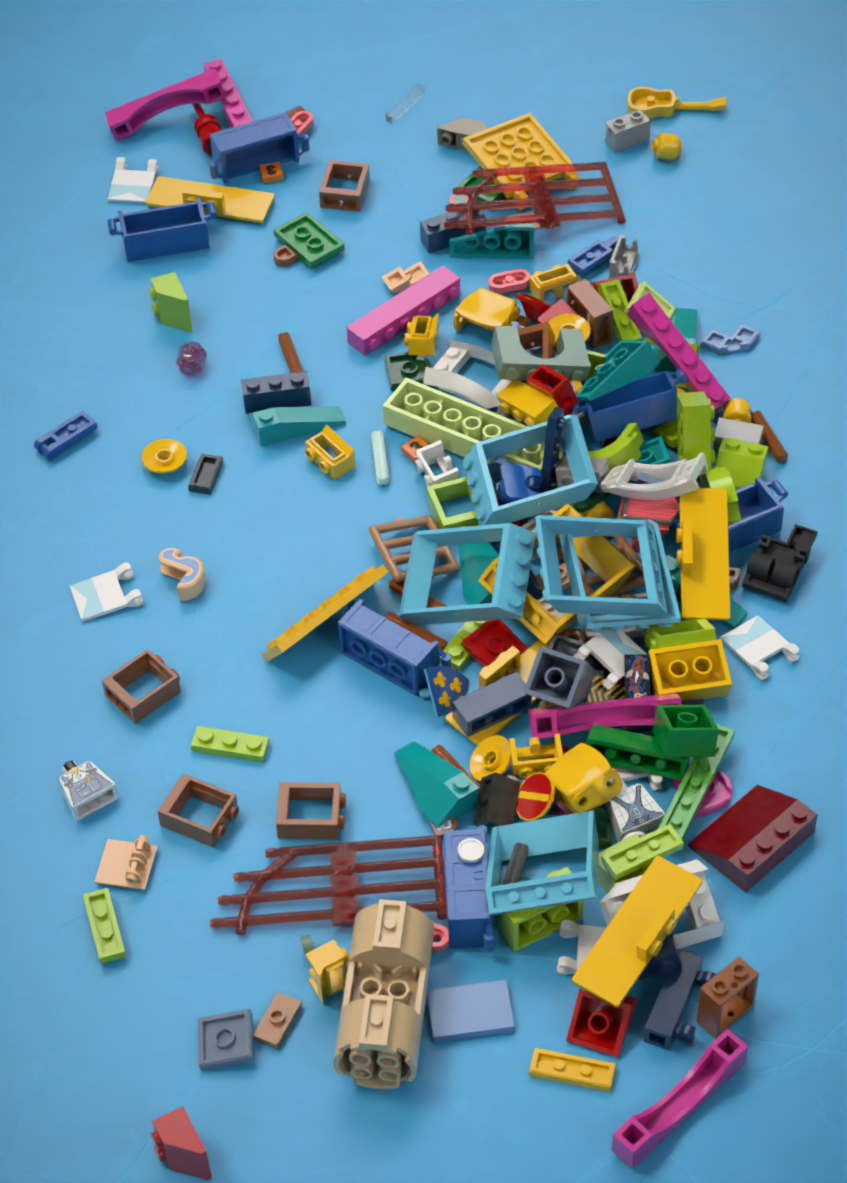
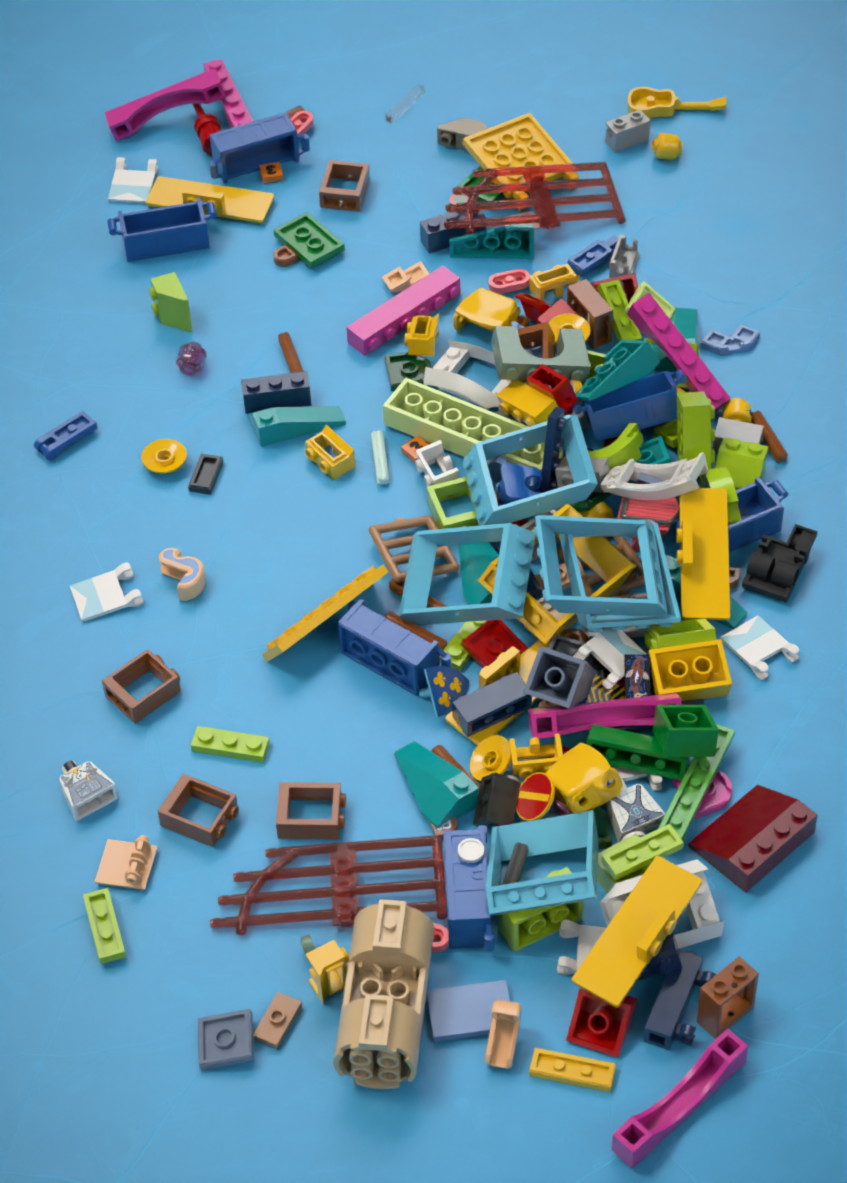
slope [150,1106,212,1180] -> none
none -> light nougat animal [485,999,522,1069]

